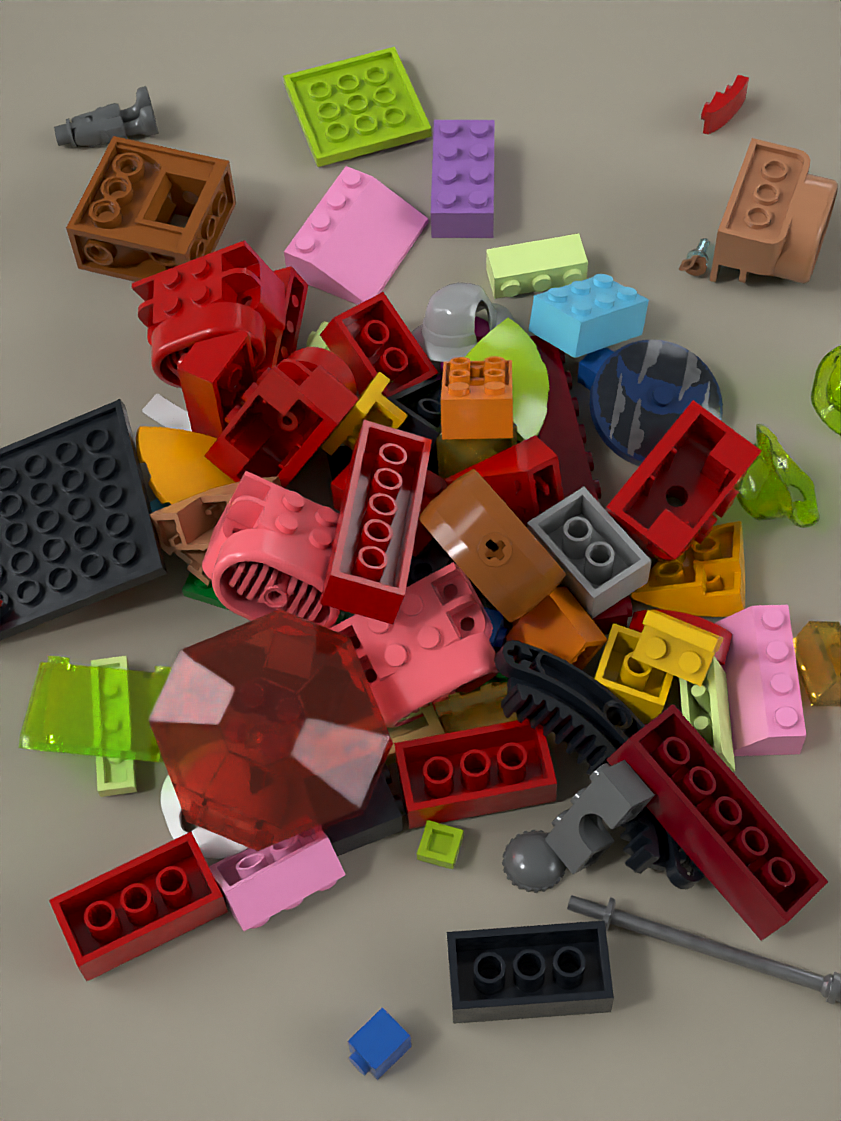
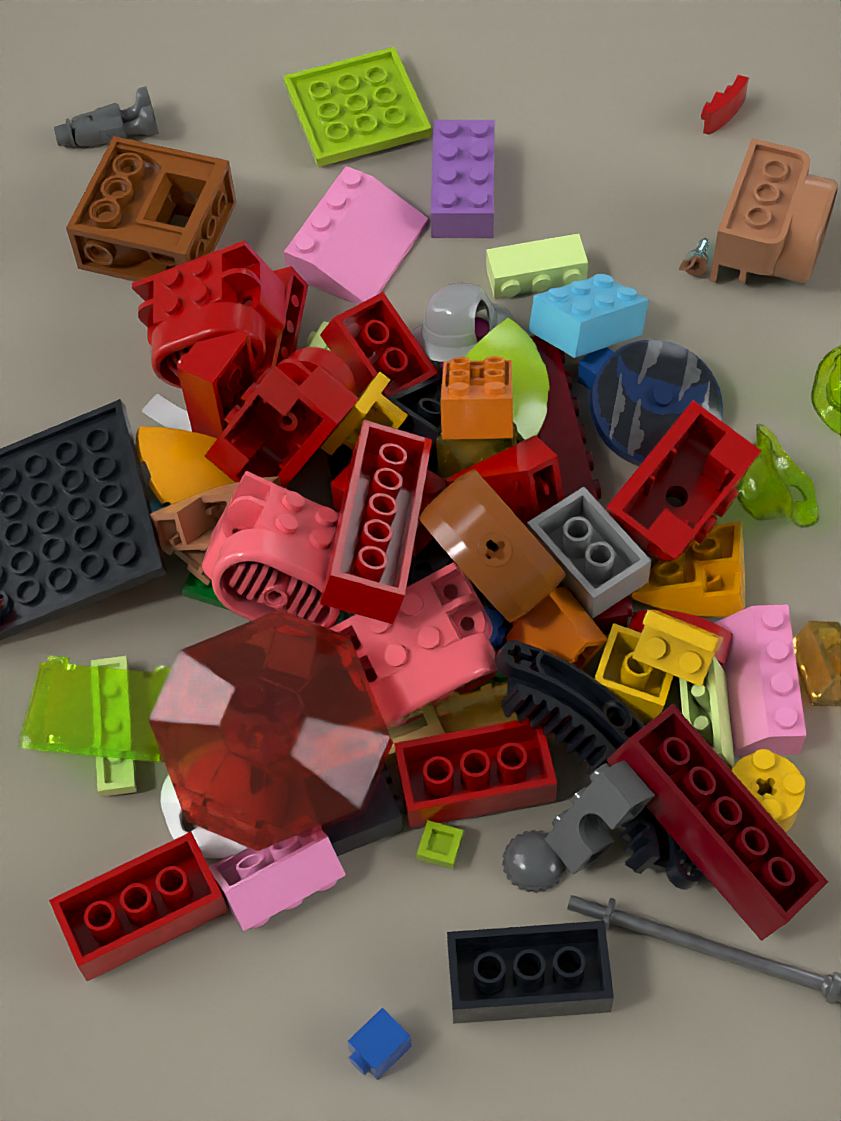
none -> yellow brick [731,749,806,832]

